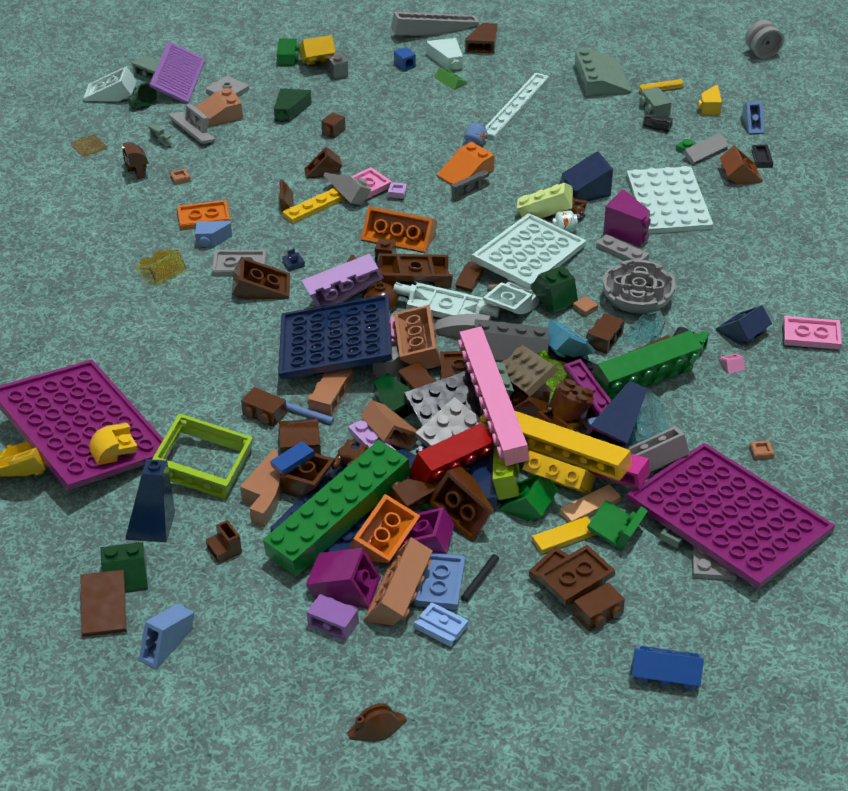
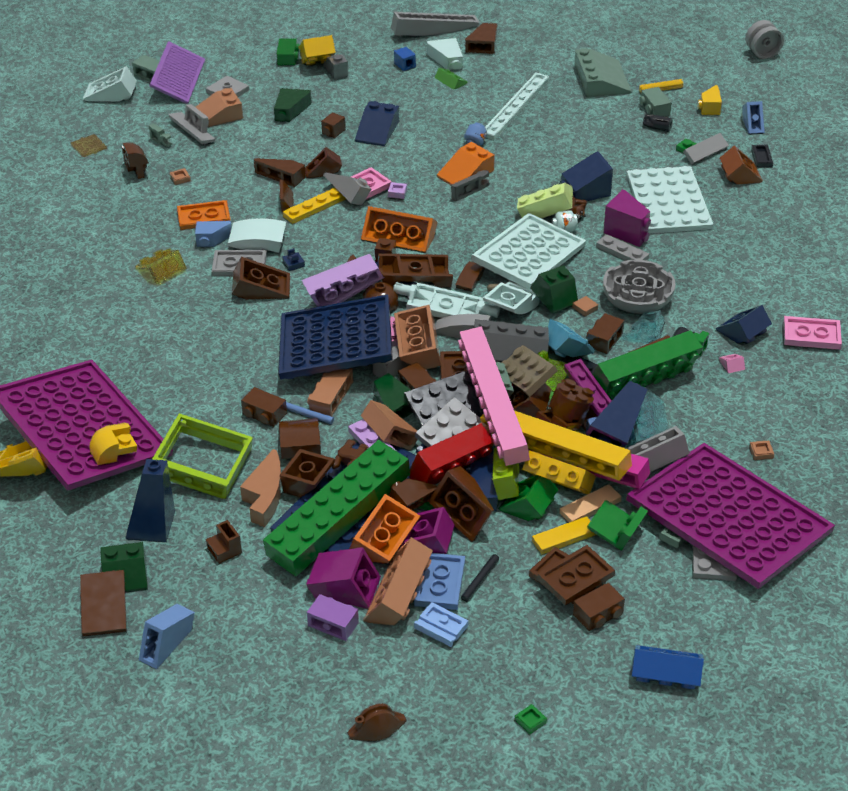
dark green hair [129,82,157,109] -> none
blue tile [270,441,315,476] -> none
none -> light aqua slope [227,218,286,253]
none -> reddish brown slope [254,158,306,187]
none -> dark blue slope [355,101,399,147]
none -> green tile [514,704,547,734]

